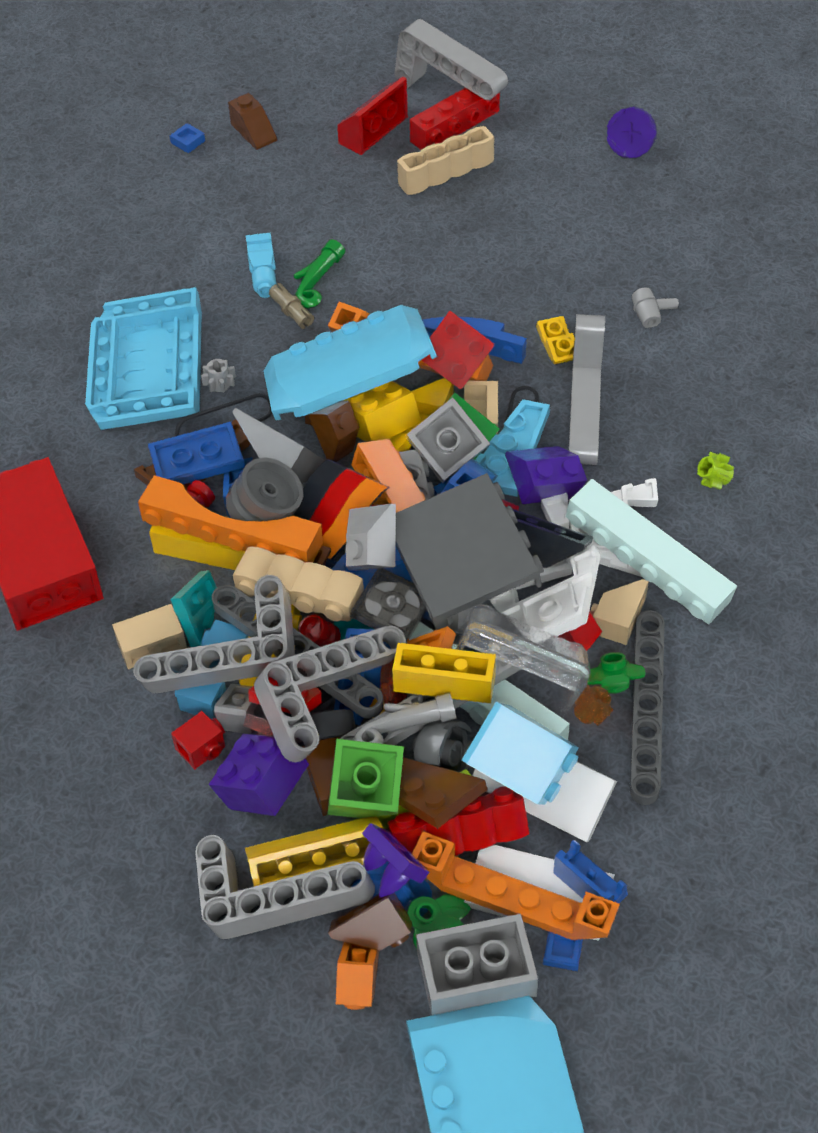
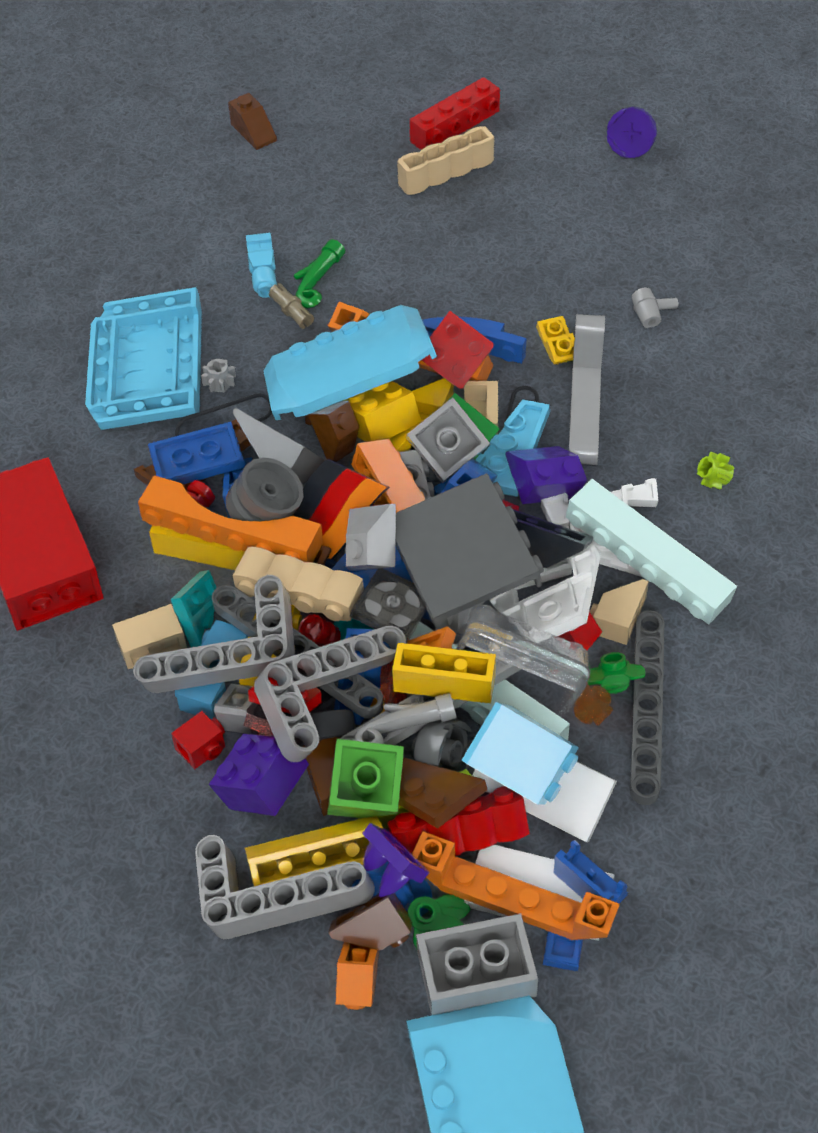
blue plate [170,123,205,153] -> none
red slope [337,77,408,155] -> none
light grey beam [395,19,508,100] -> none

